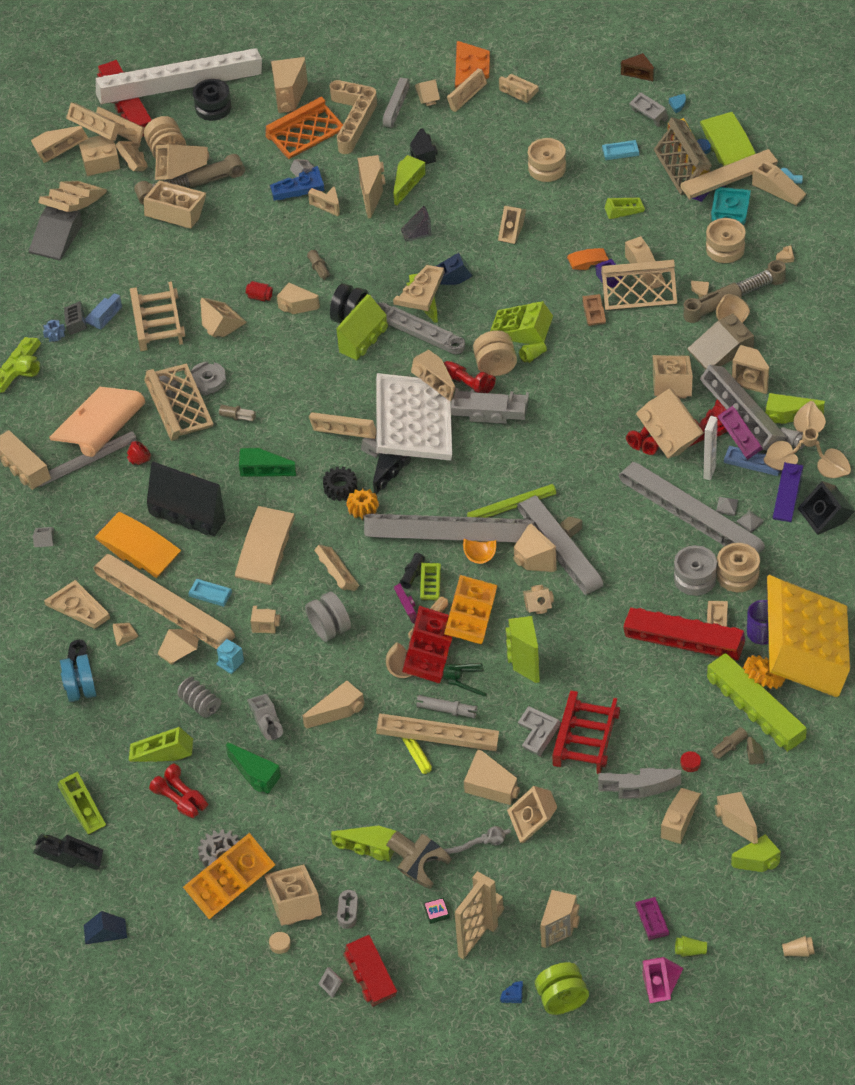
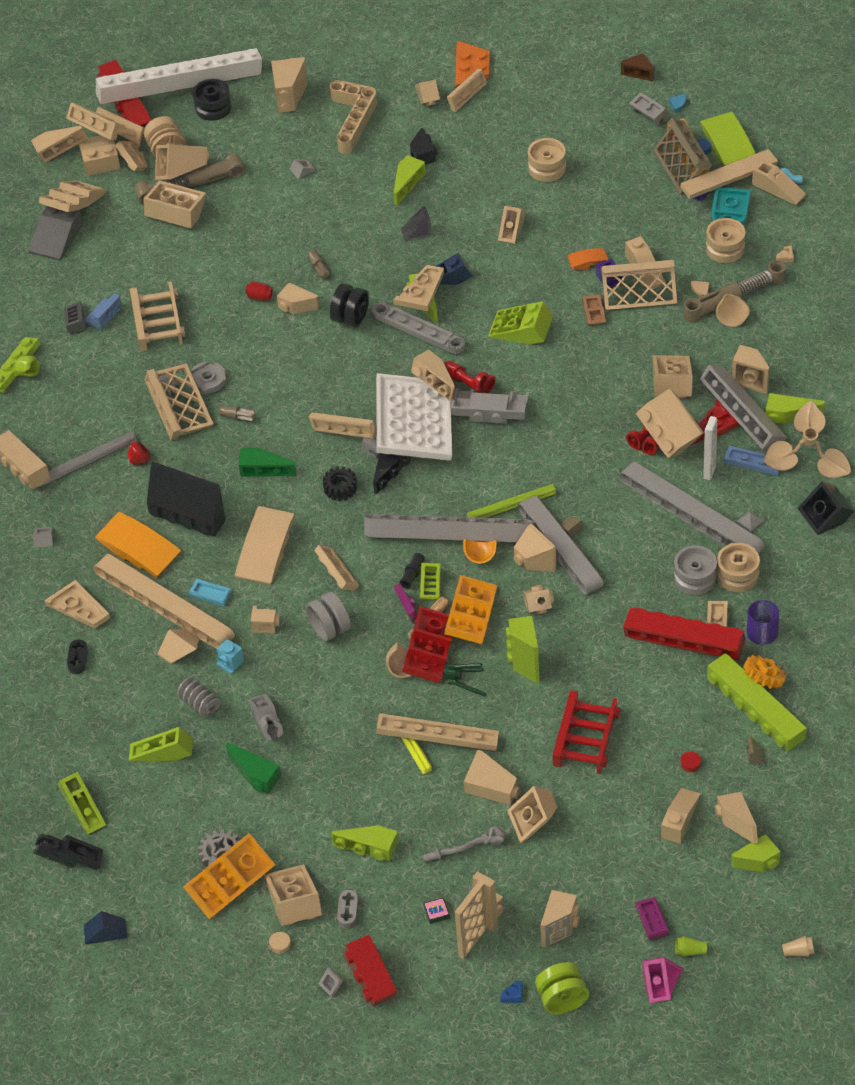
medium blue gear [43,320,65,342] -> none
light nougat door [49,387,145,457] -> none
dark azure wheel [60,654,96,702] -> none
tan slope [113,623,138,646] -> none
red piece [149,763,208,819] -> none
tan slope [200,298,246,337] -> none
orange fence [266,96,343,159] -> none
blue wing [270,166,325,201] -> none
tan slope [303,681,364,728] -> none
tan slope [308,186,340,216] -> none
lime slope [336,294,388,360] -> none
light orange gear [346,488,379,520] -> none
tan slope [358,155,385,218] -> none
light grey beam [383,77,410,128] -> none
dark tan connector [386,831,452,889] -> none
light grey pin [416,695,477,719] -> none
tan wheel [473,331,517,376] -> none
tan bracket [499,74,539,103] -> none
light grey plate [518,706,561,756] -> none
lime cone [519,342,547,363] -> none
light grey slope [598,768,681,799] -> none
medium azure tile [602,140,639,160] -> none
lime slope [605,198,645,219] -> none
slope [687,314,754,370] -> none
dark tan axle [711,727,748,759] -> none
light grey slope [716,497,738,516] -> none
magenta plate [718,406,763,460] -> none
yellow slope [767,575,850,697] -> none
dark purple slope [773,462,803,522] -> none
light grey cone [780,427,805,449] -> none

